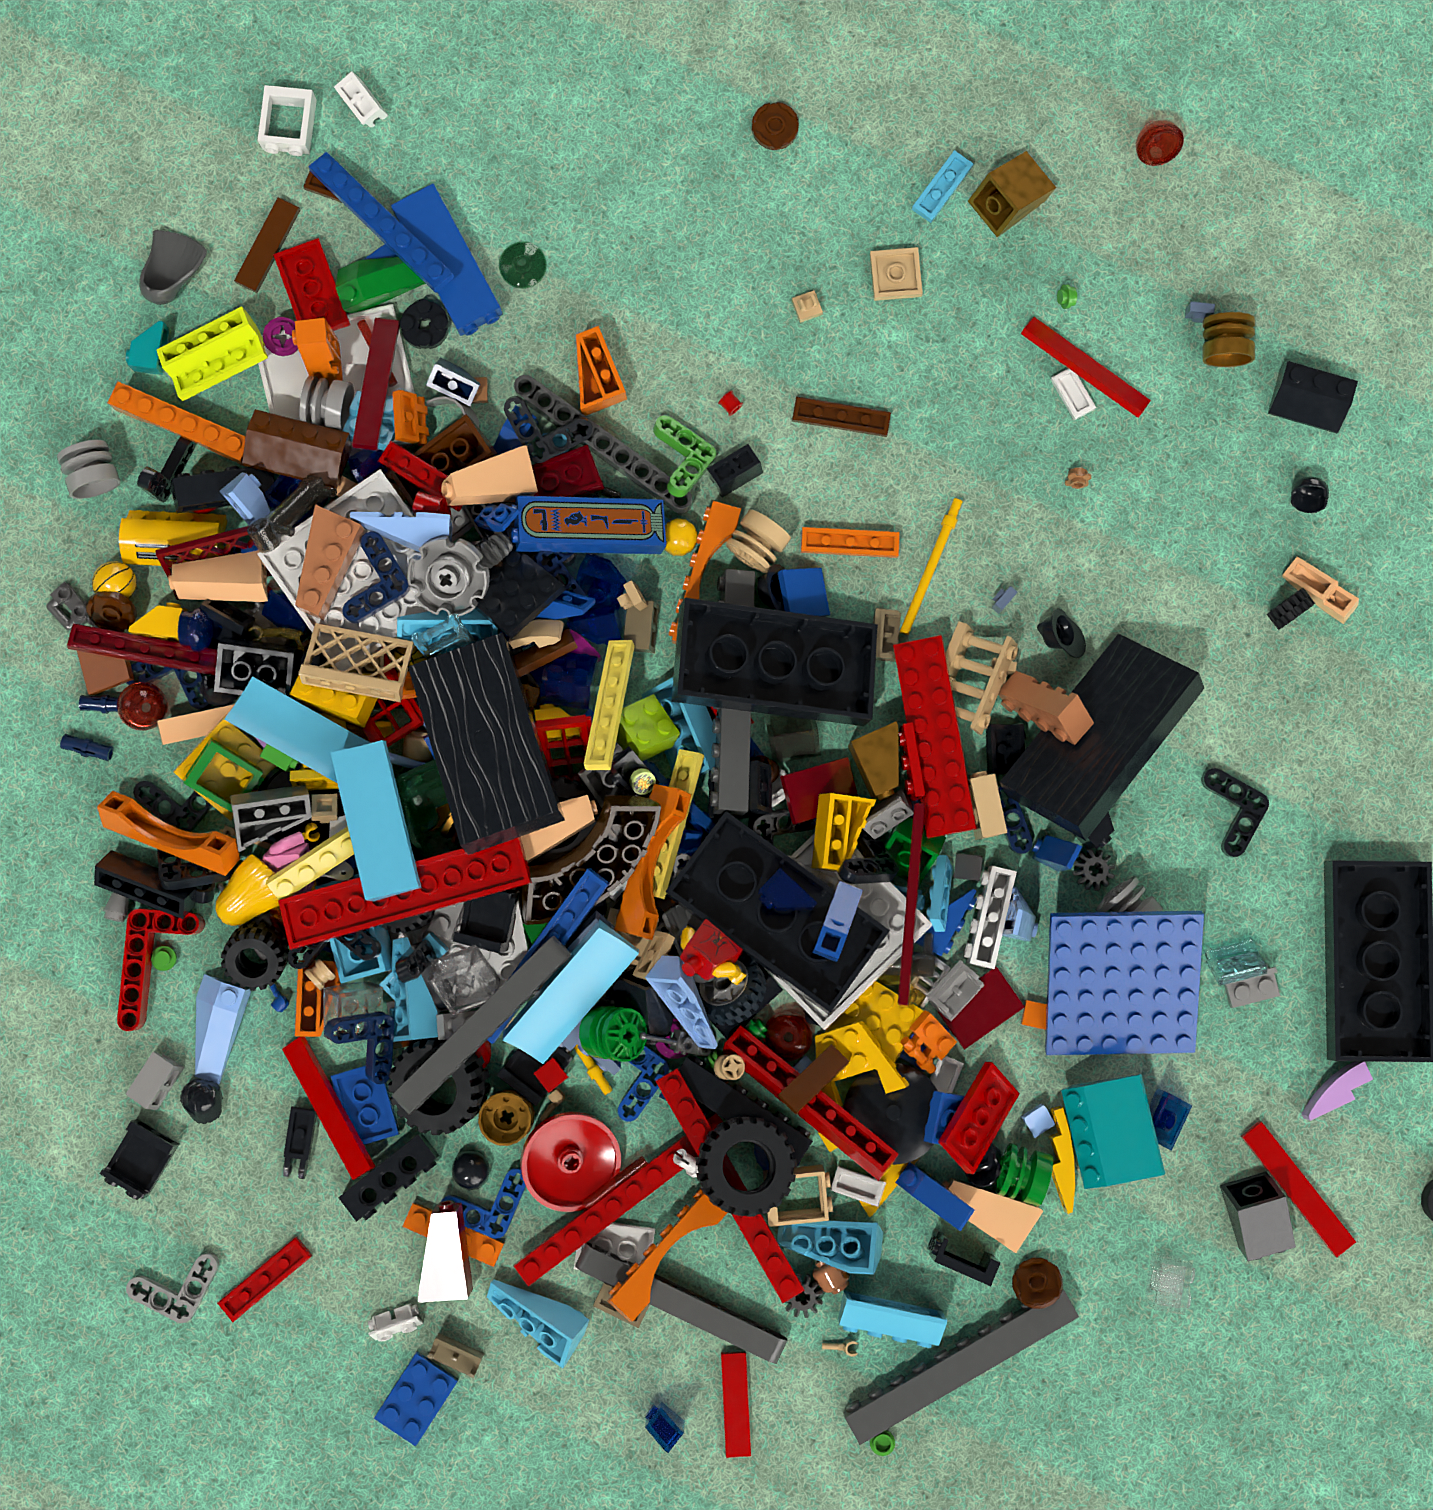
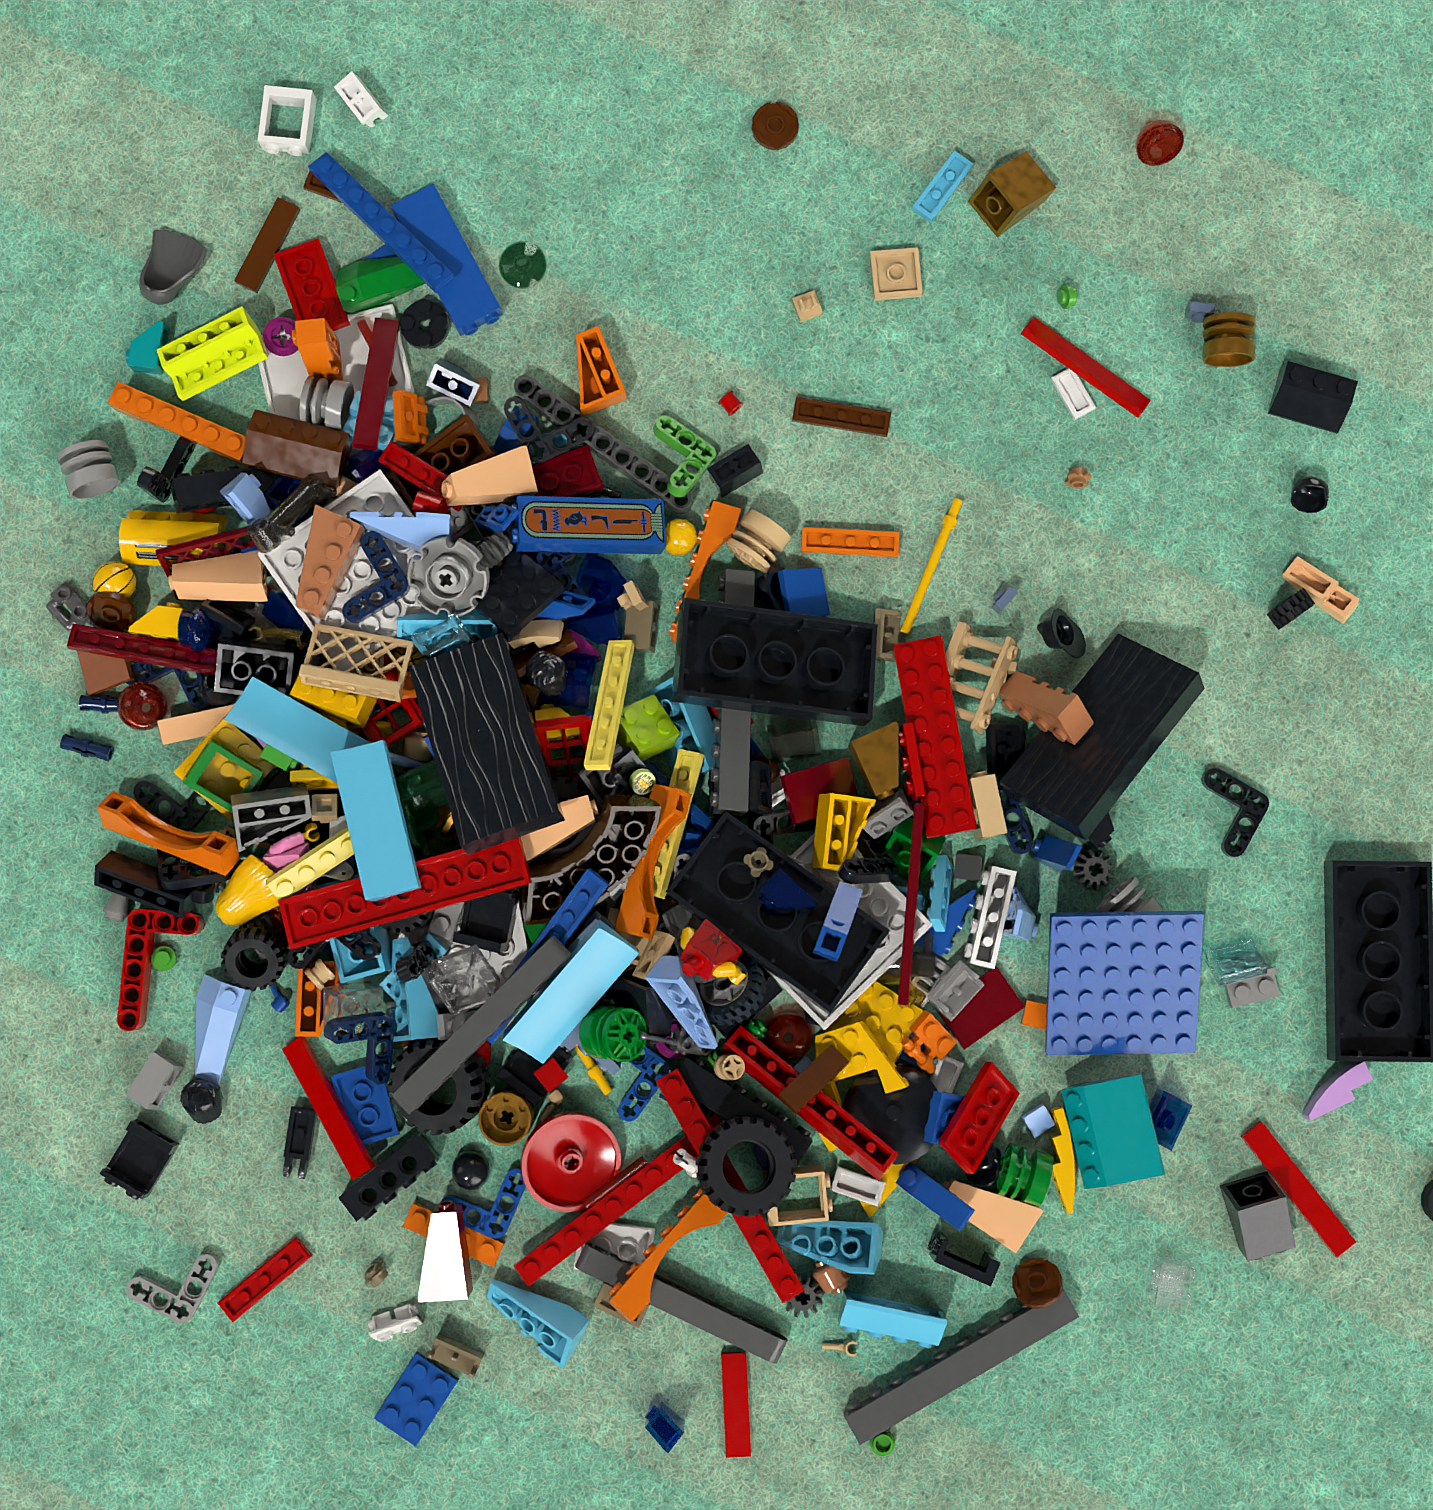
none -> dark tan plate [364,1261,388,1287]
none -> black hair [526,650,568,696]
none -> dark tan plate [744,847,773,877]

